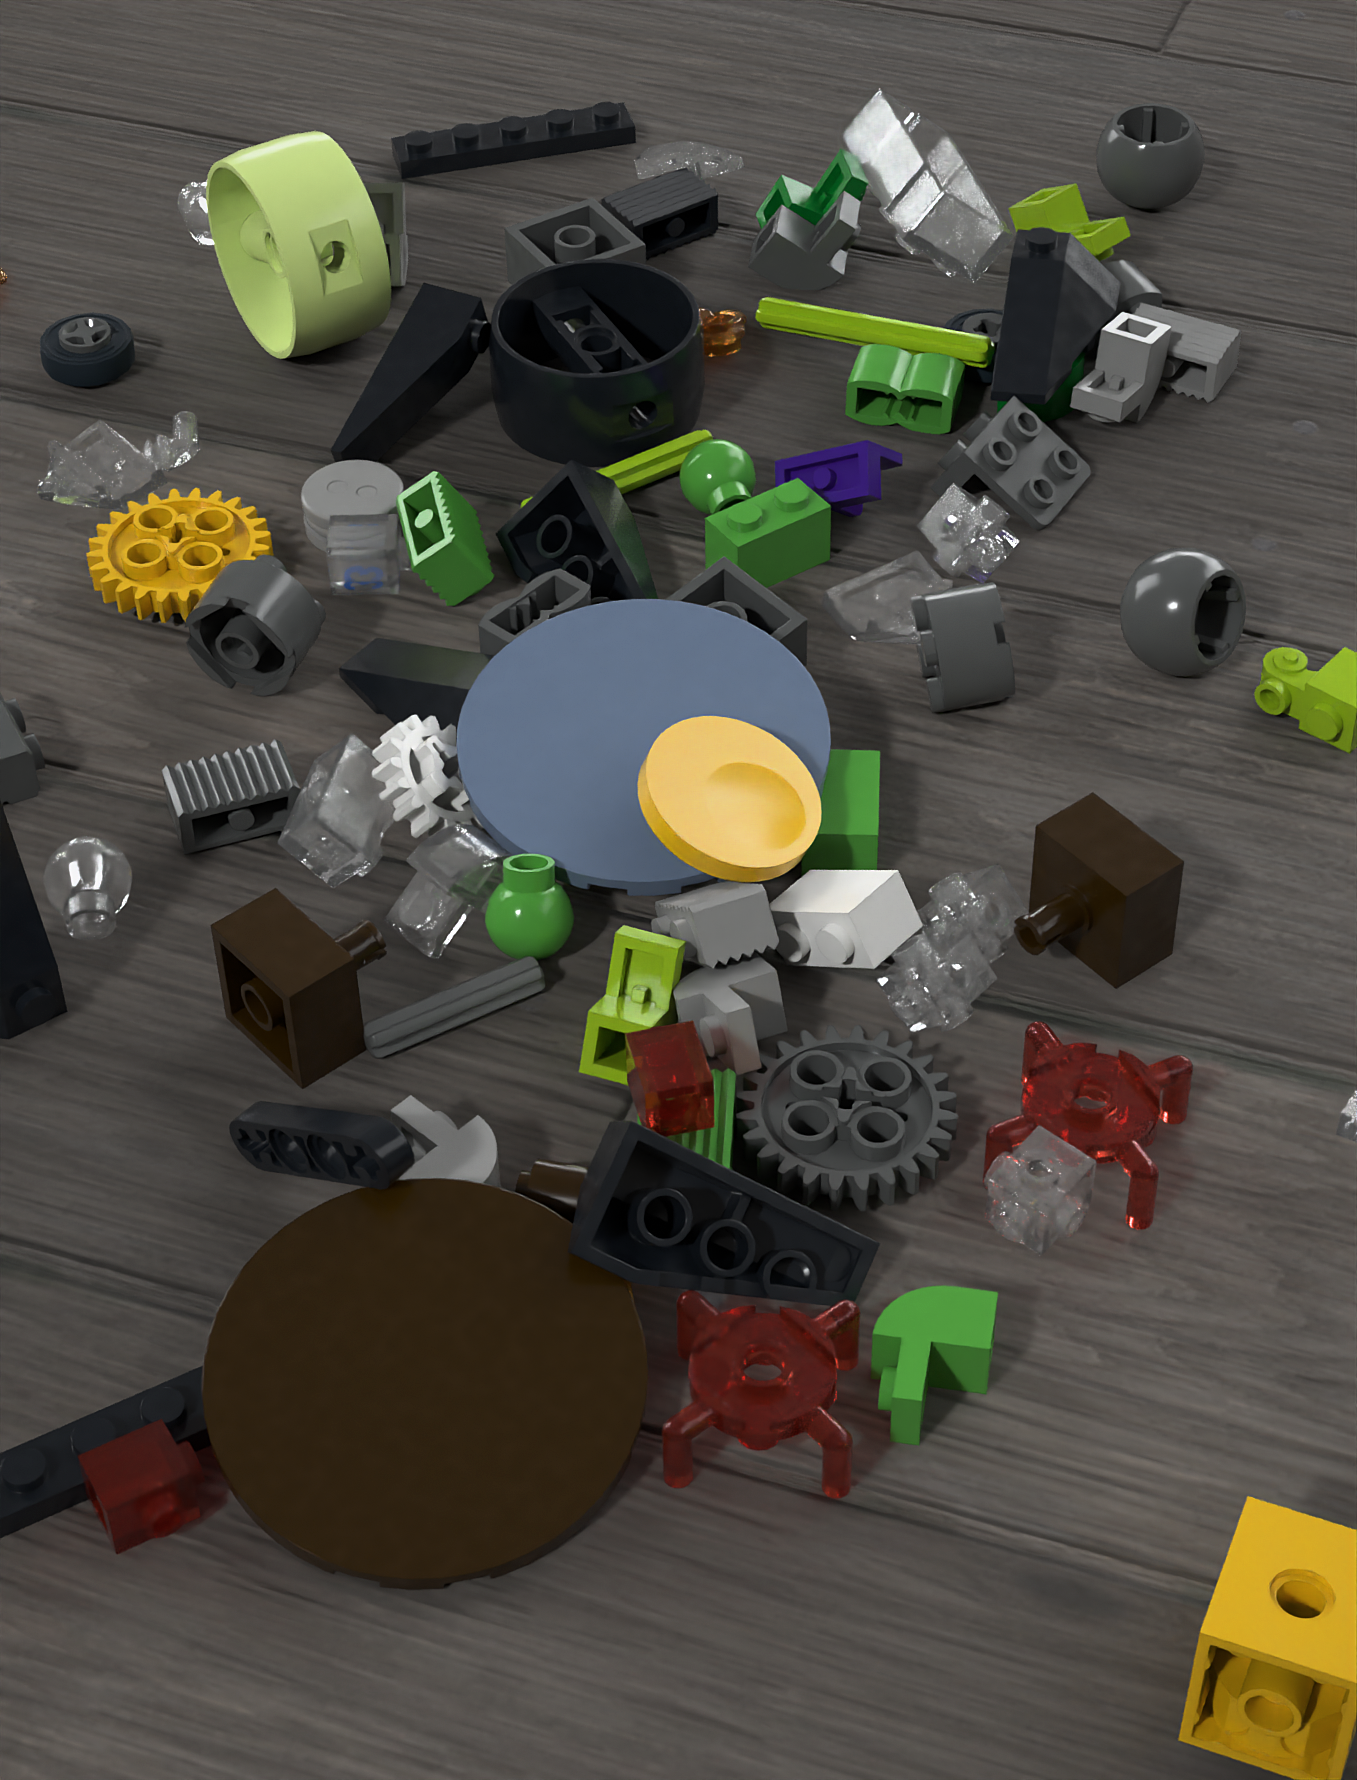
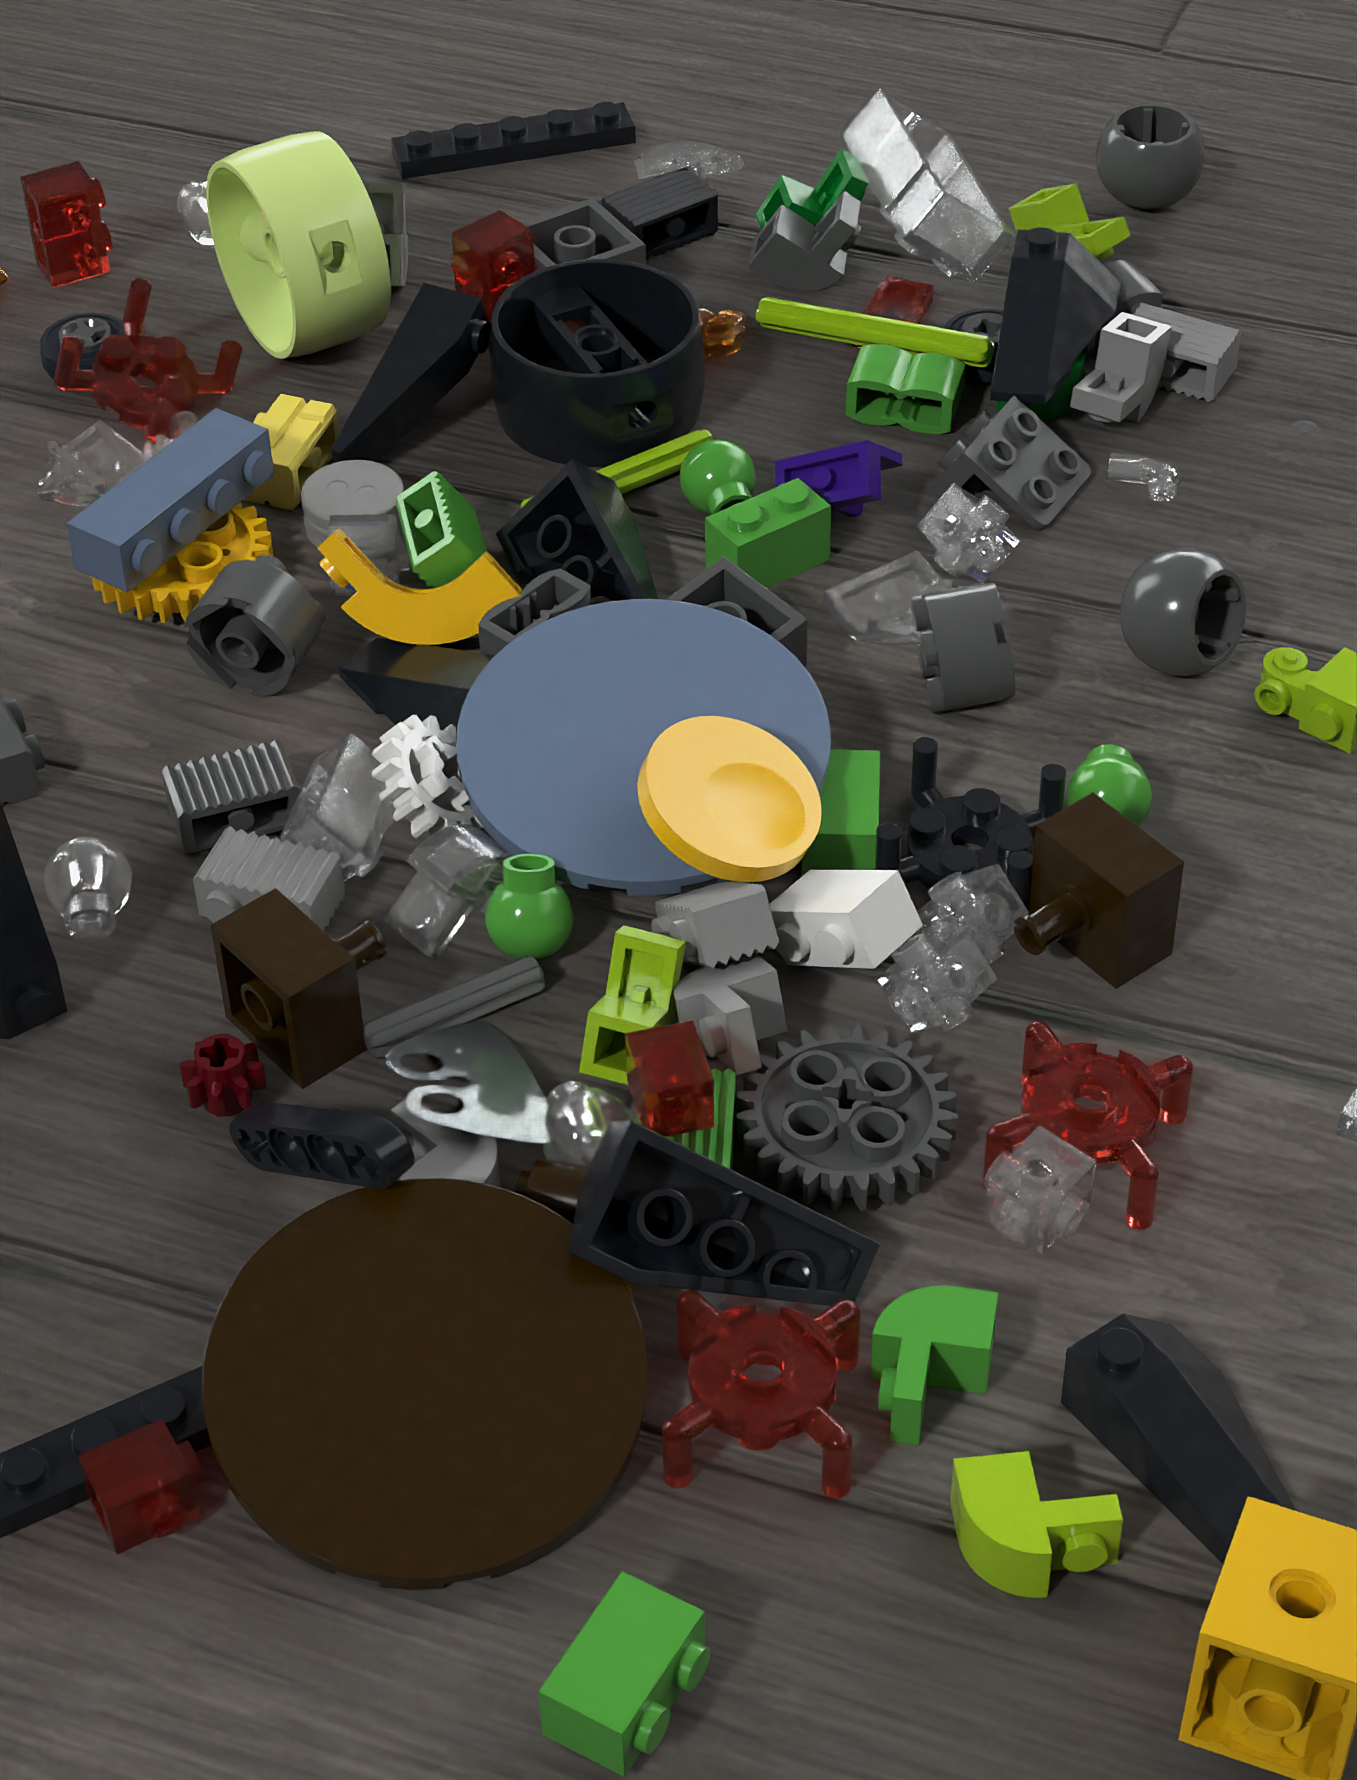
none -> clear red brick [20,161,113,288]
none -> clear red plate [54,278,242,454]
none -> sand blue brick [66,408,274,593]
none -> dark red gear [180,1034,267,1117]
none -> light grey brick [193,826,345,930]
none -> light yellow brick [243,394,340,511]
none -> yellow arch [317,528,523,645]
none -> clear piece [385,1020,555,1144]
none -> clear red brick [451,210,535,324]
none -> bright green brick [538,1571,711,1777]
none -> clear piece [542,1081,634,1166]
none -> clear red tile [852,276,934,348]
none -> black plate [875,737,1066,918]
none -> lime brick [950,1451,1123,1598]
none -> black wedge [1061,1313,1297,1565]
none -> bright green piece [1066,744,1153,827]
none -> clear arm [1107,452,1181,502]

